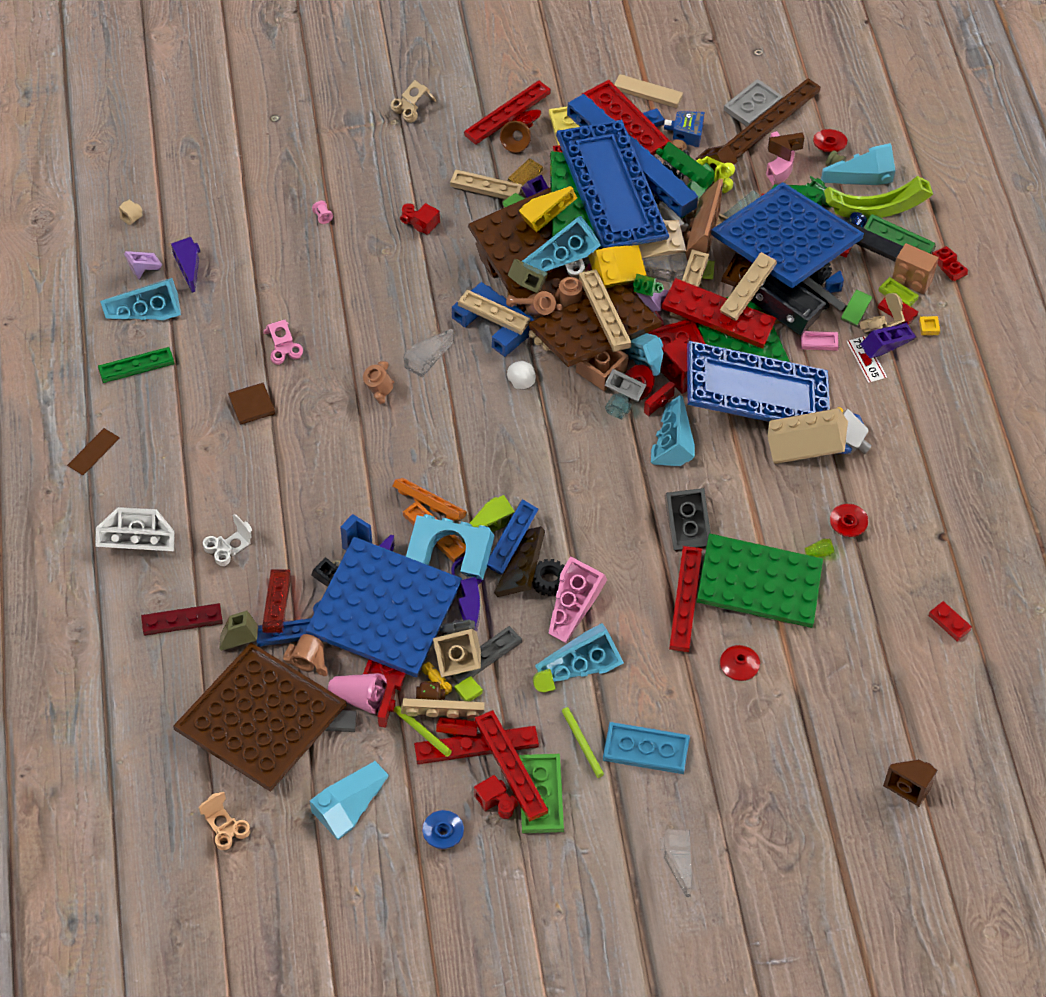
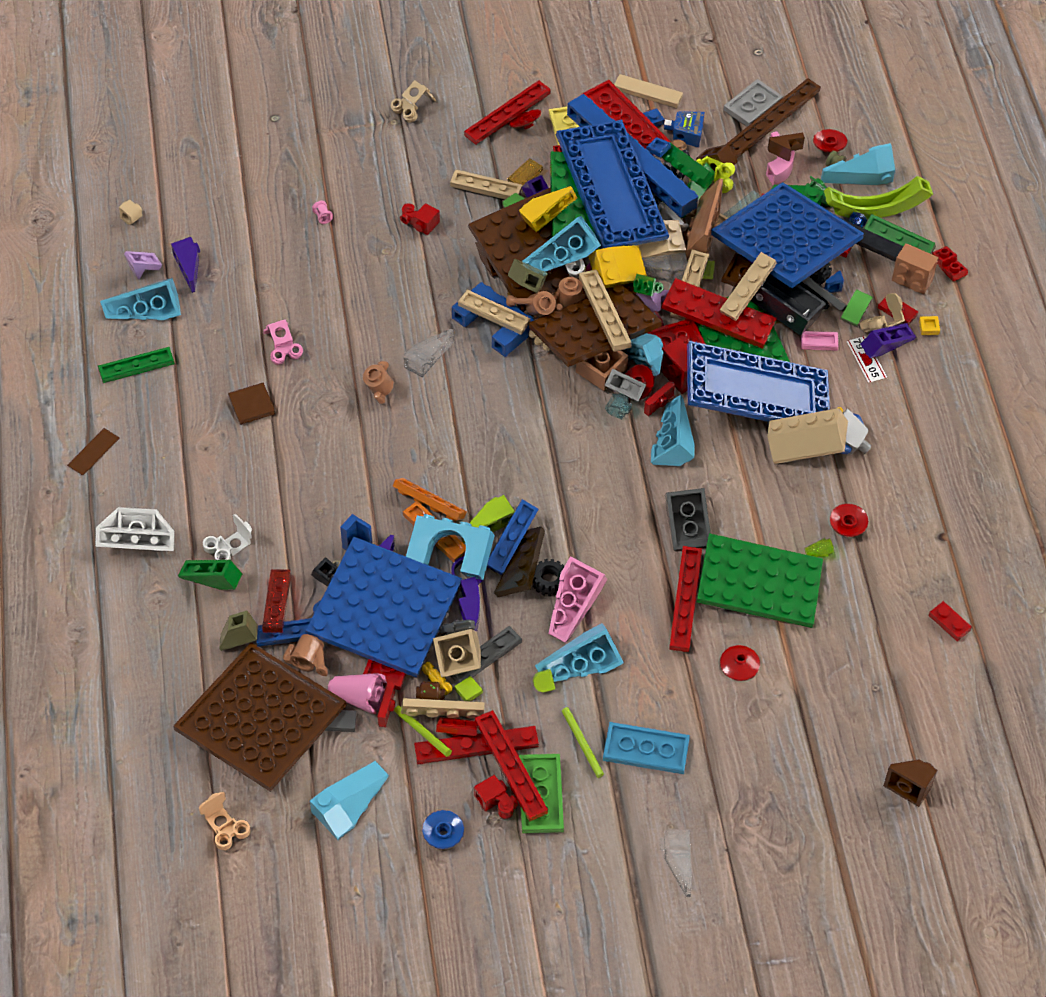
dark red plate [141,603,223,636] -> none
dark orange piece [500,121,531,153] -> none
white hair [507,361,536,389] -> none
lime tile [878,277,919,307] -> none
none -> green slope [178,560,243,590]
none -> blue tile [646,137,671,158]

